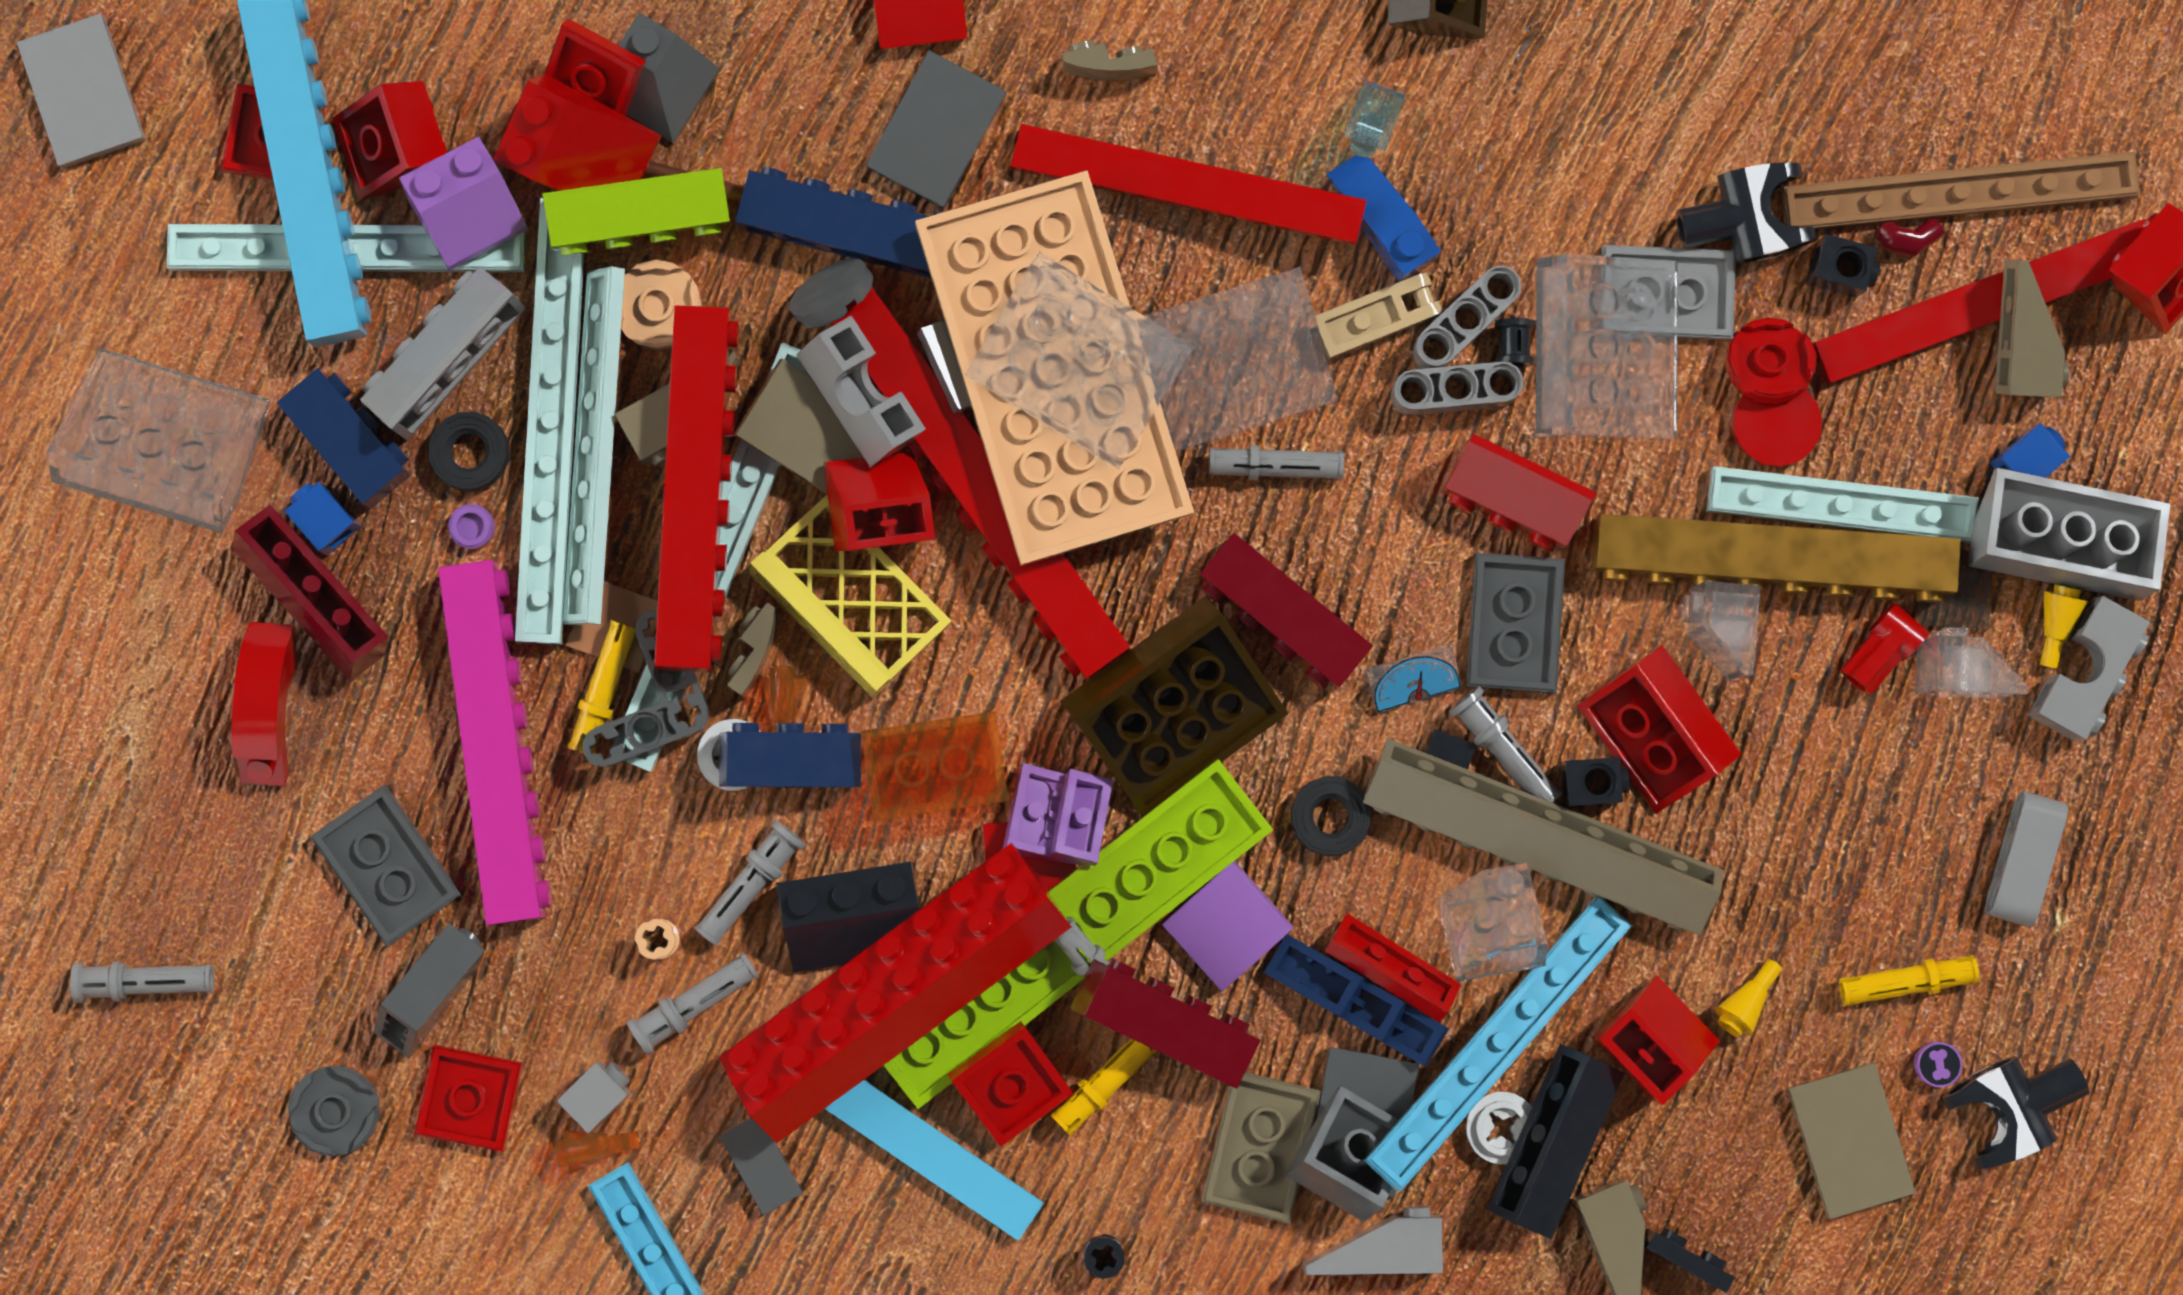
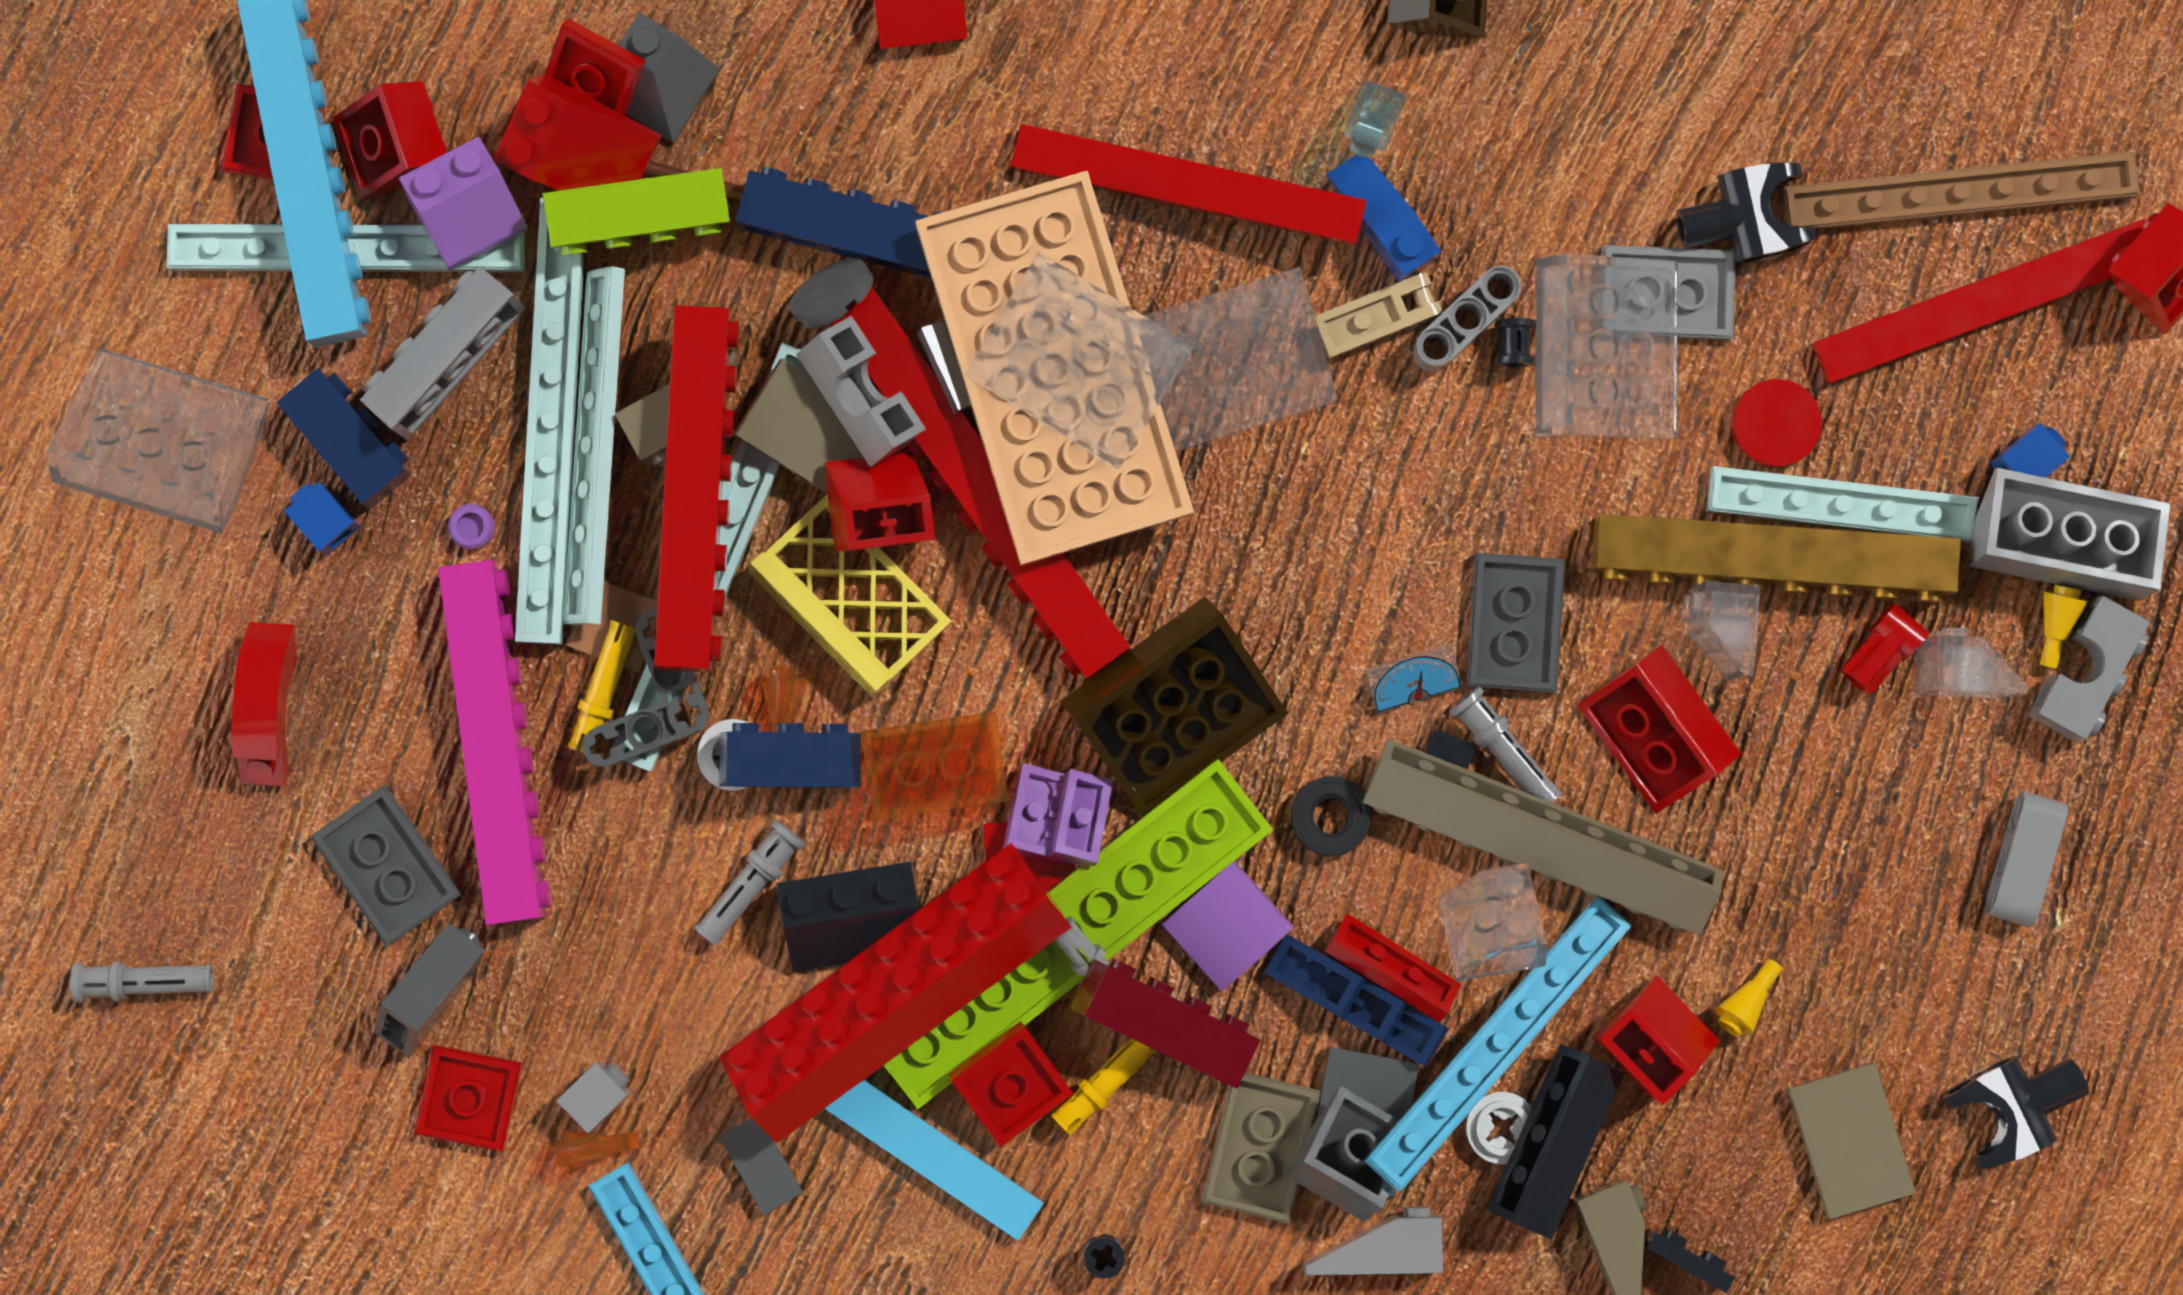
light grey tile [17,13,146,169] -> none
dark red brick [233,505,389,681] -> none
dark grey tile [288,1065,381,1156] -> none
black tyre [429,412,510,492] -> none
light nougat tile [621,260,702,350] -> none
light grey pin [626,952,760,1055] -> none
light nougat bush [635,919,680,960] -> none
dark tan slope [727,602,778,698] -> none
dark grey tile [866,50,1007,210] -> none
dark tan slope [1062,40,1157,81] -> none
dark red brick [1198,533,1373,690] -> none
light grey pin [1208,445,1344,481] -> none
light grey beam [1390,362,1523,416] -> none
red slope [1441,433,1597,552] -> none
black brick [1560,757,1629,807] -> none
red tile [1726,318,1817,404] -> none
black brick [1806,234,1880,298] -> none
yellow pin [1838,955,1980,1007] -> none
dark red arm [1876,217,1945,258] -> none
clear smoke piece [1914,548,1992,633] -> none
tile [1914,1041,1962,1087] -> none
dark tan slope [1995,260,2069,397] -> none

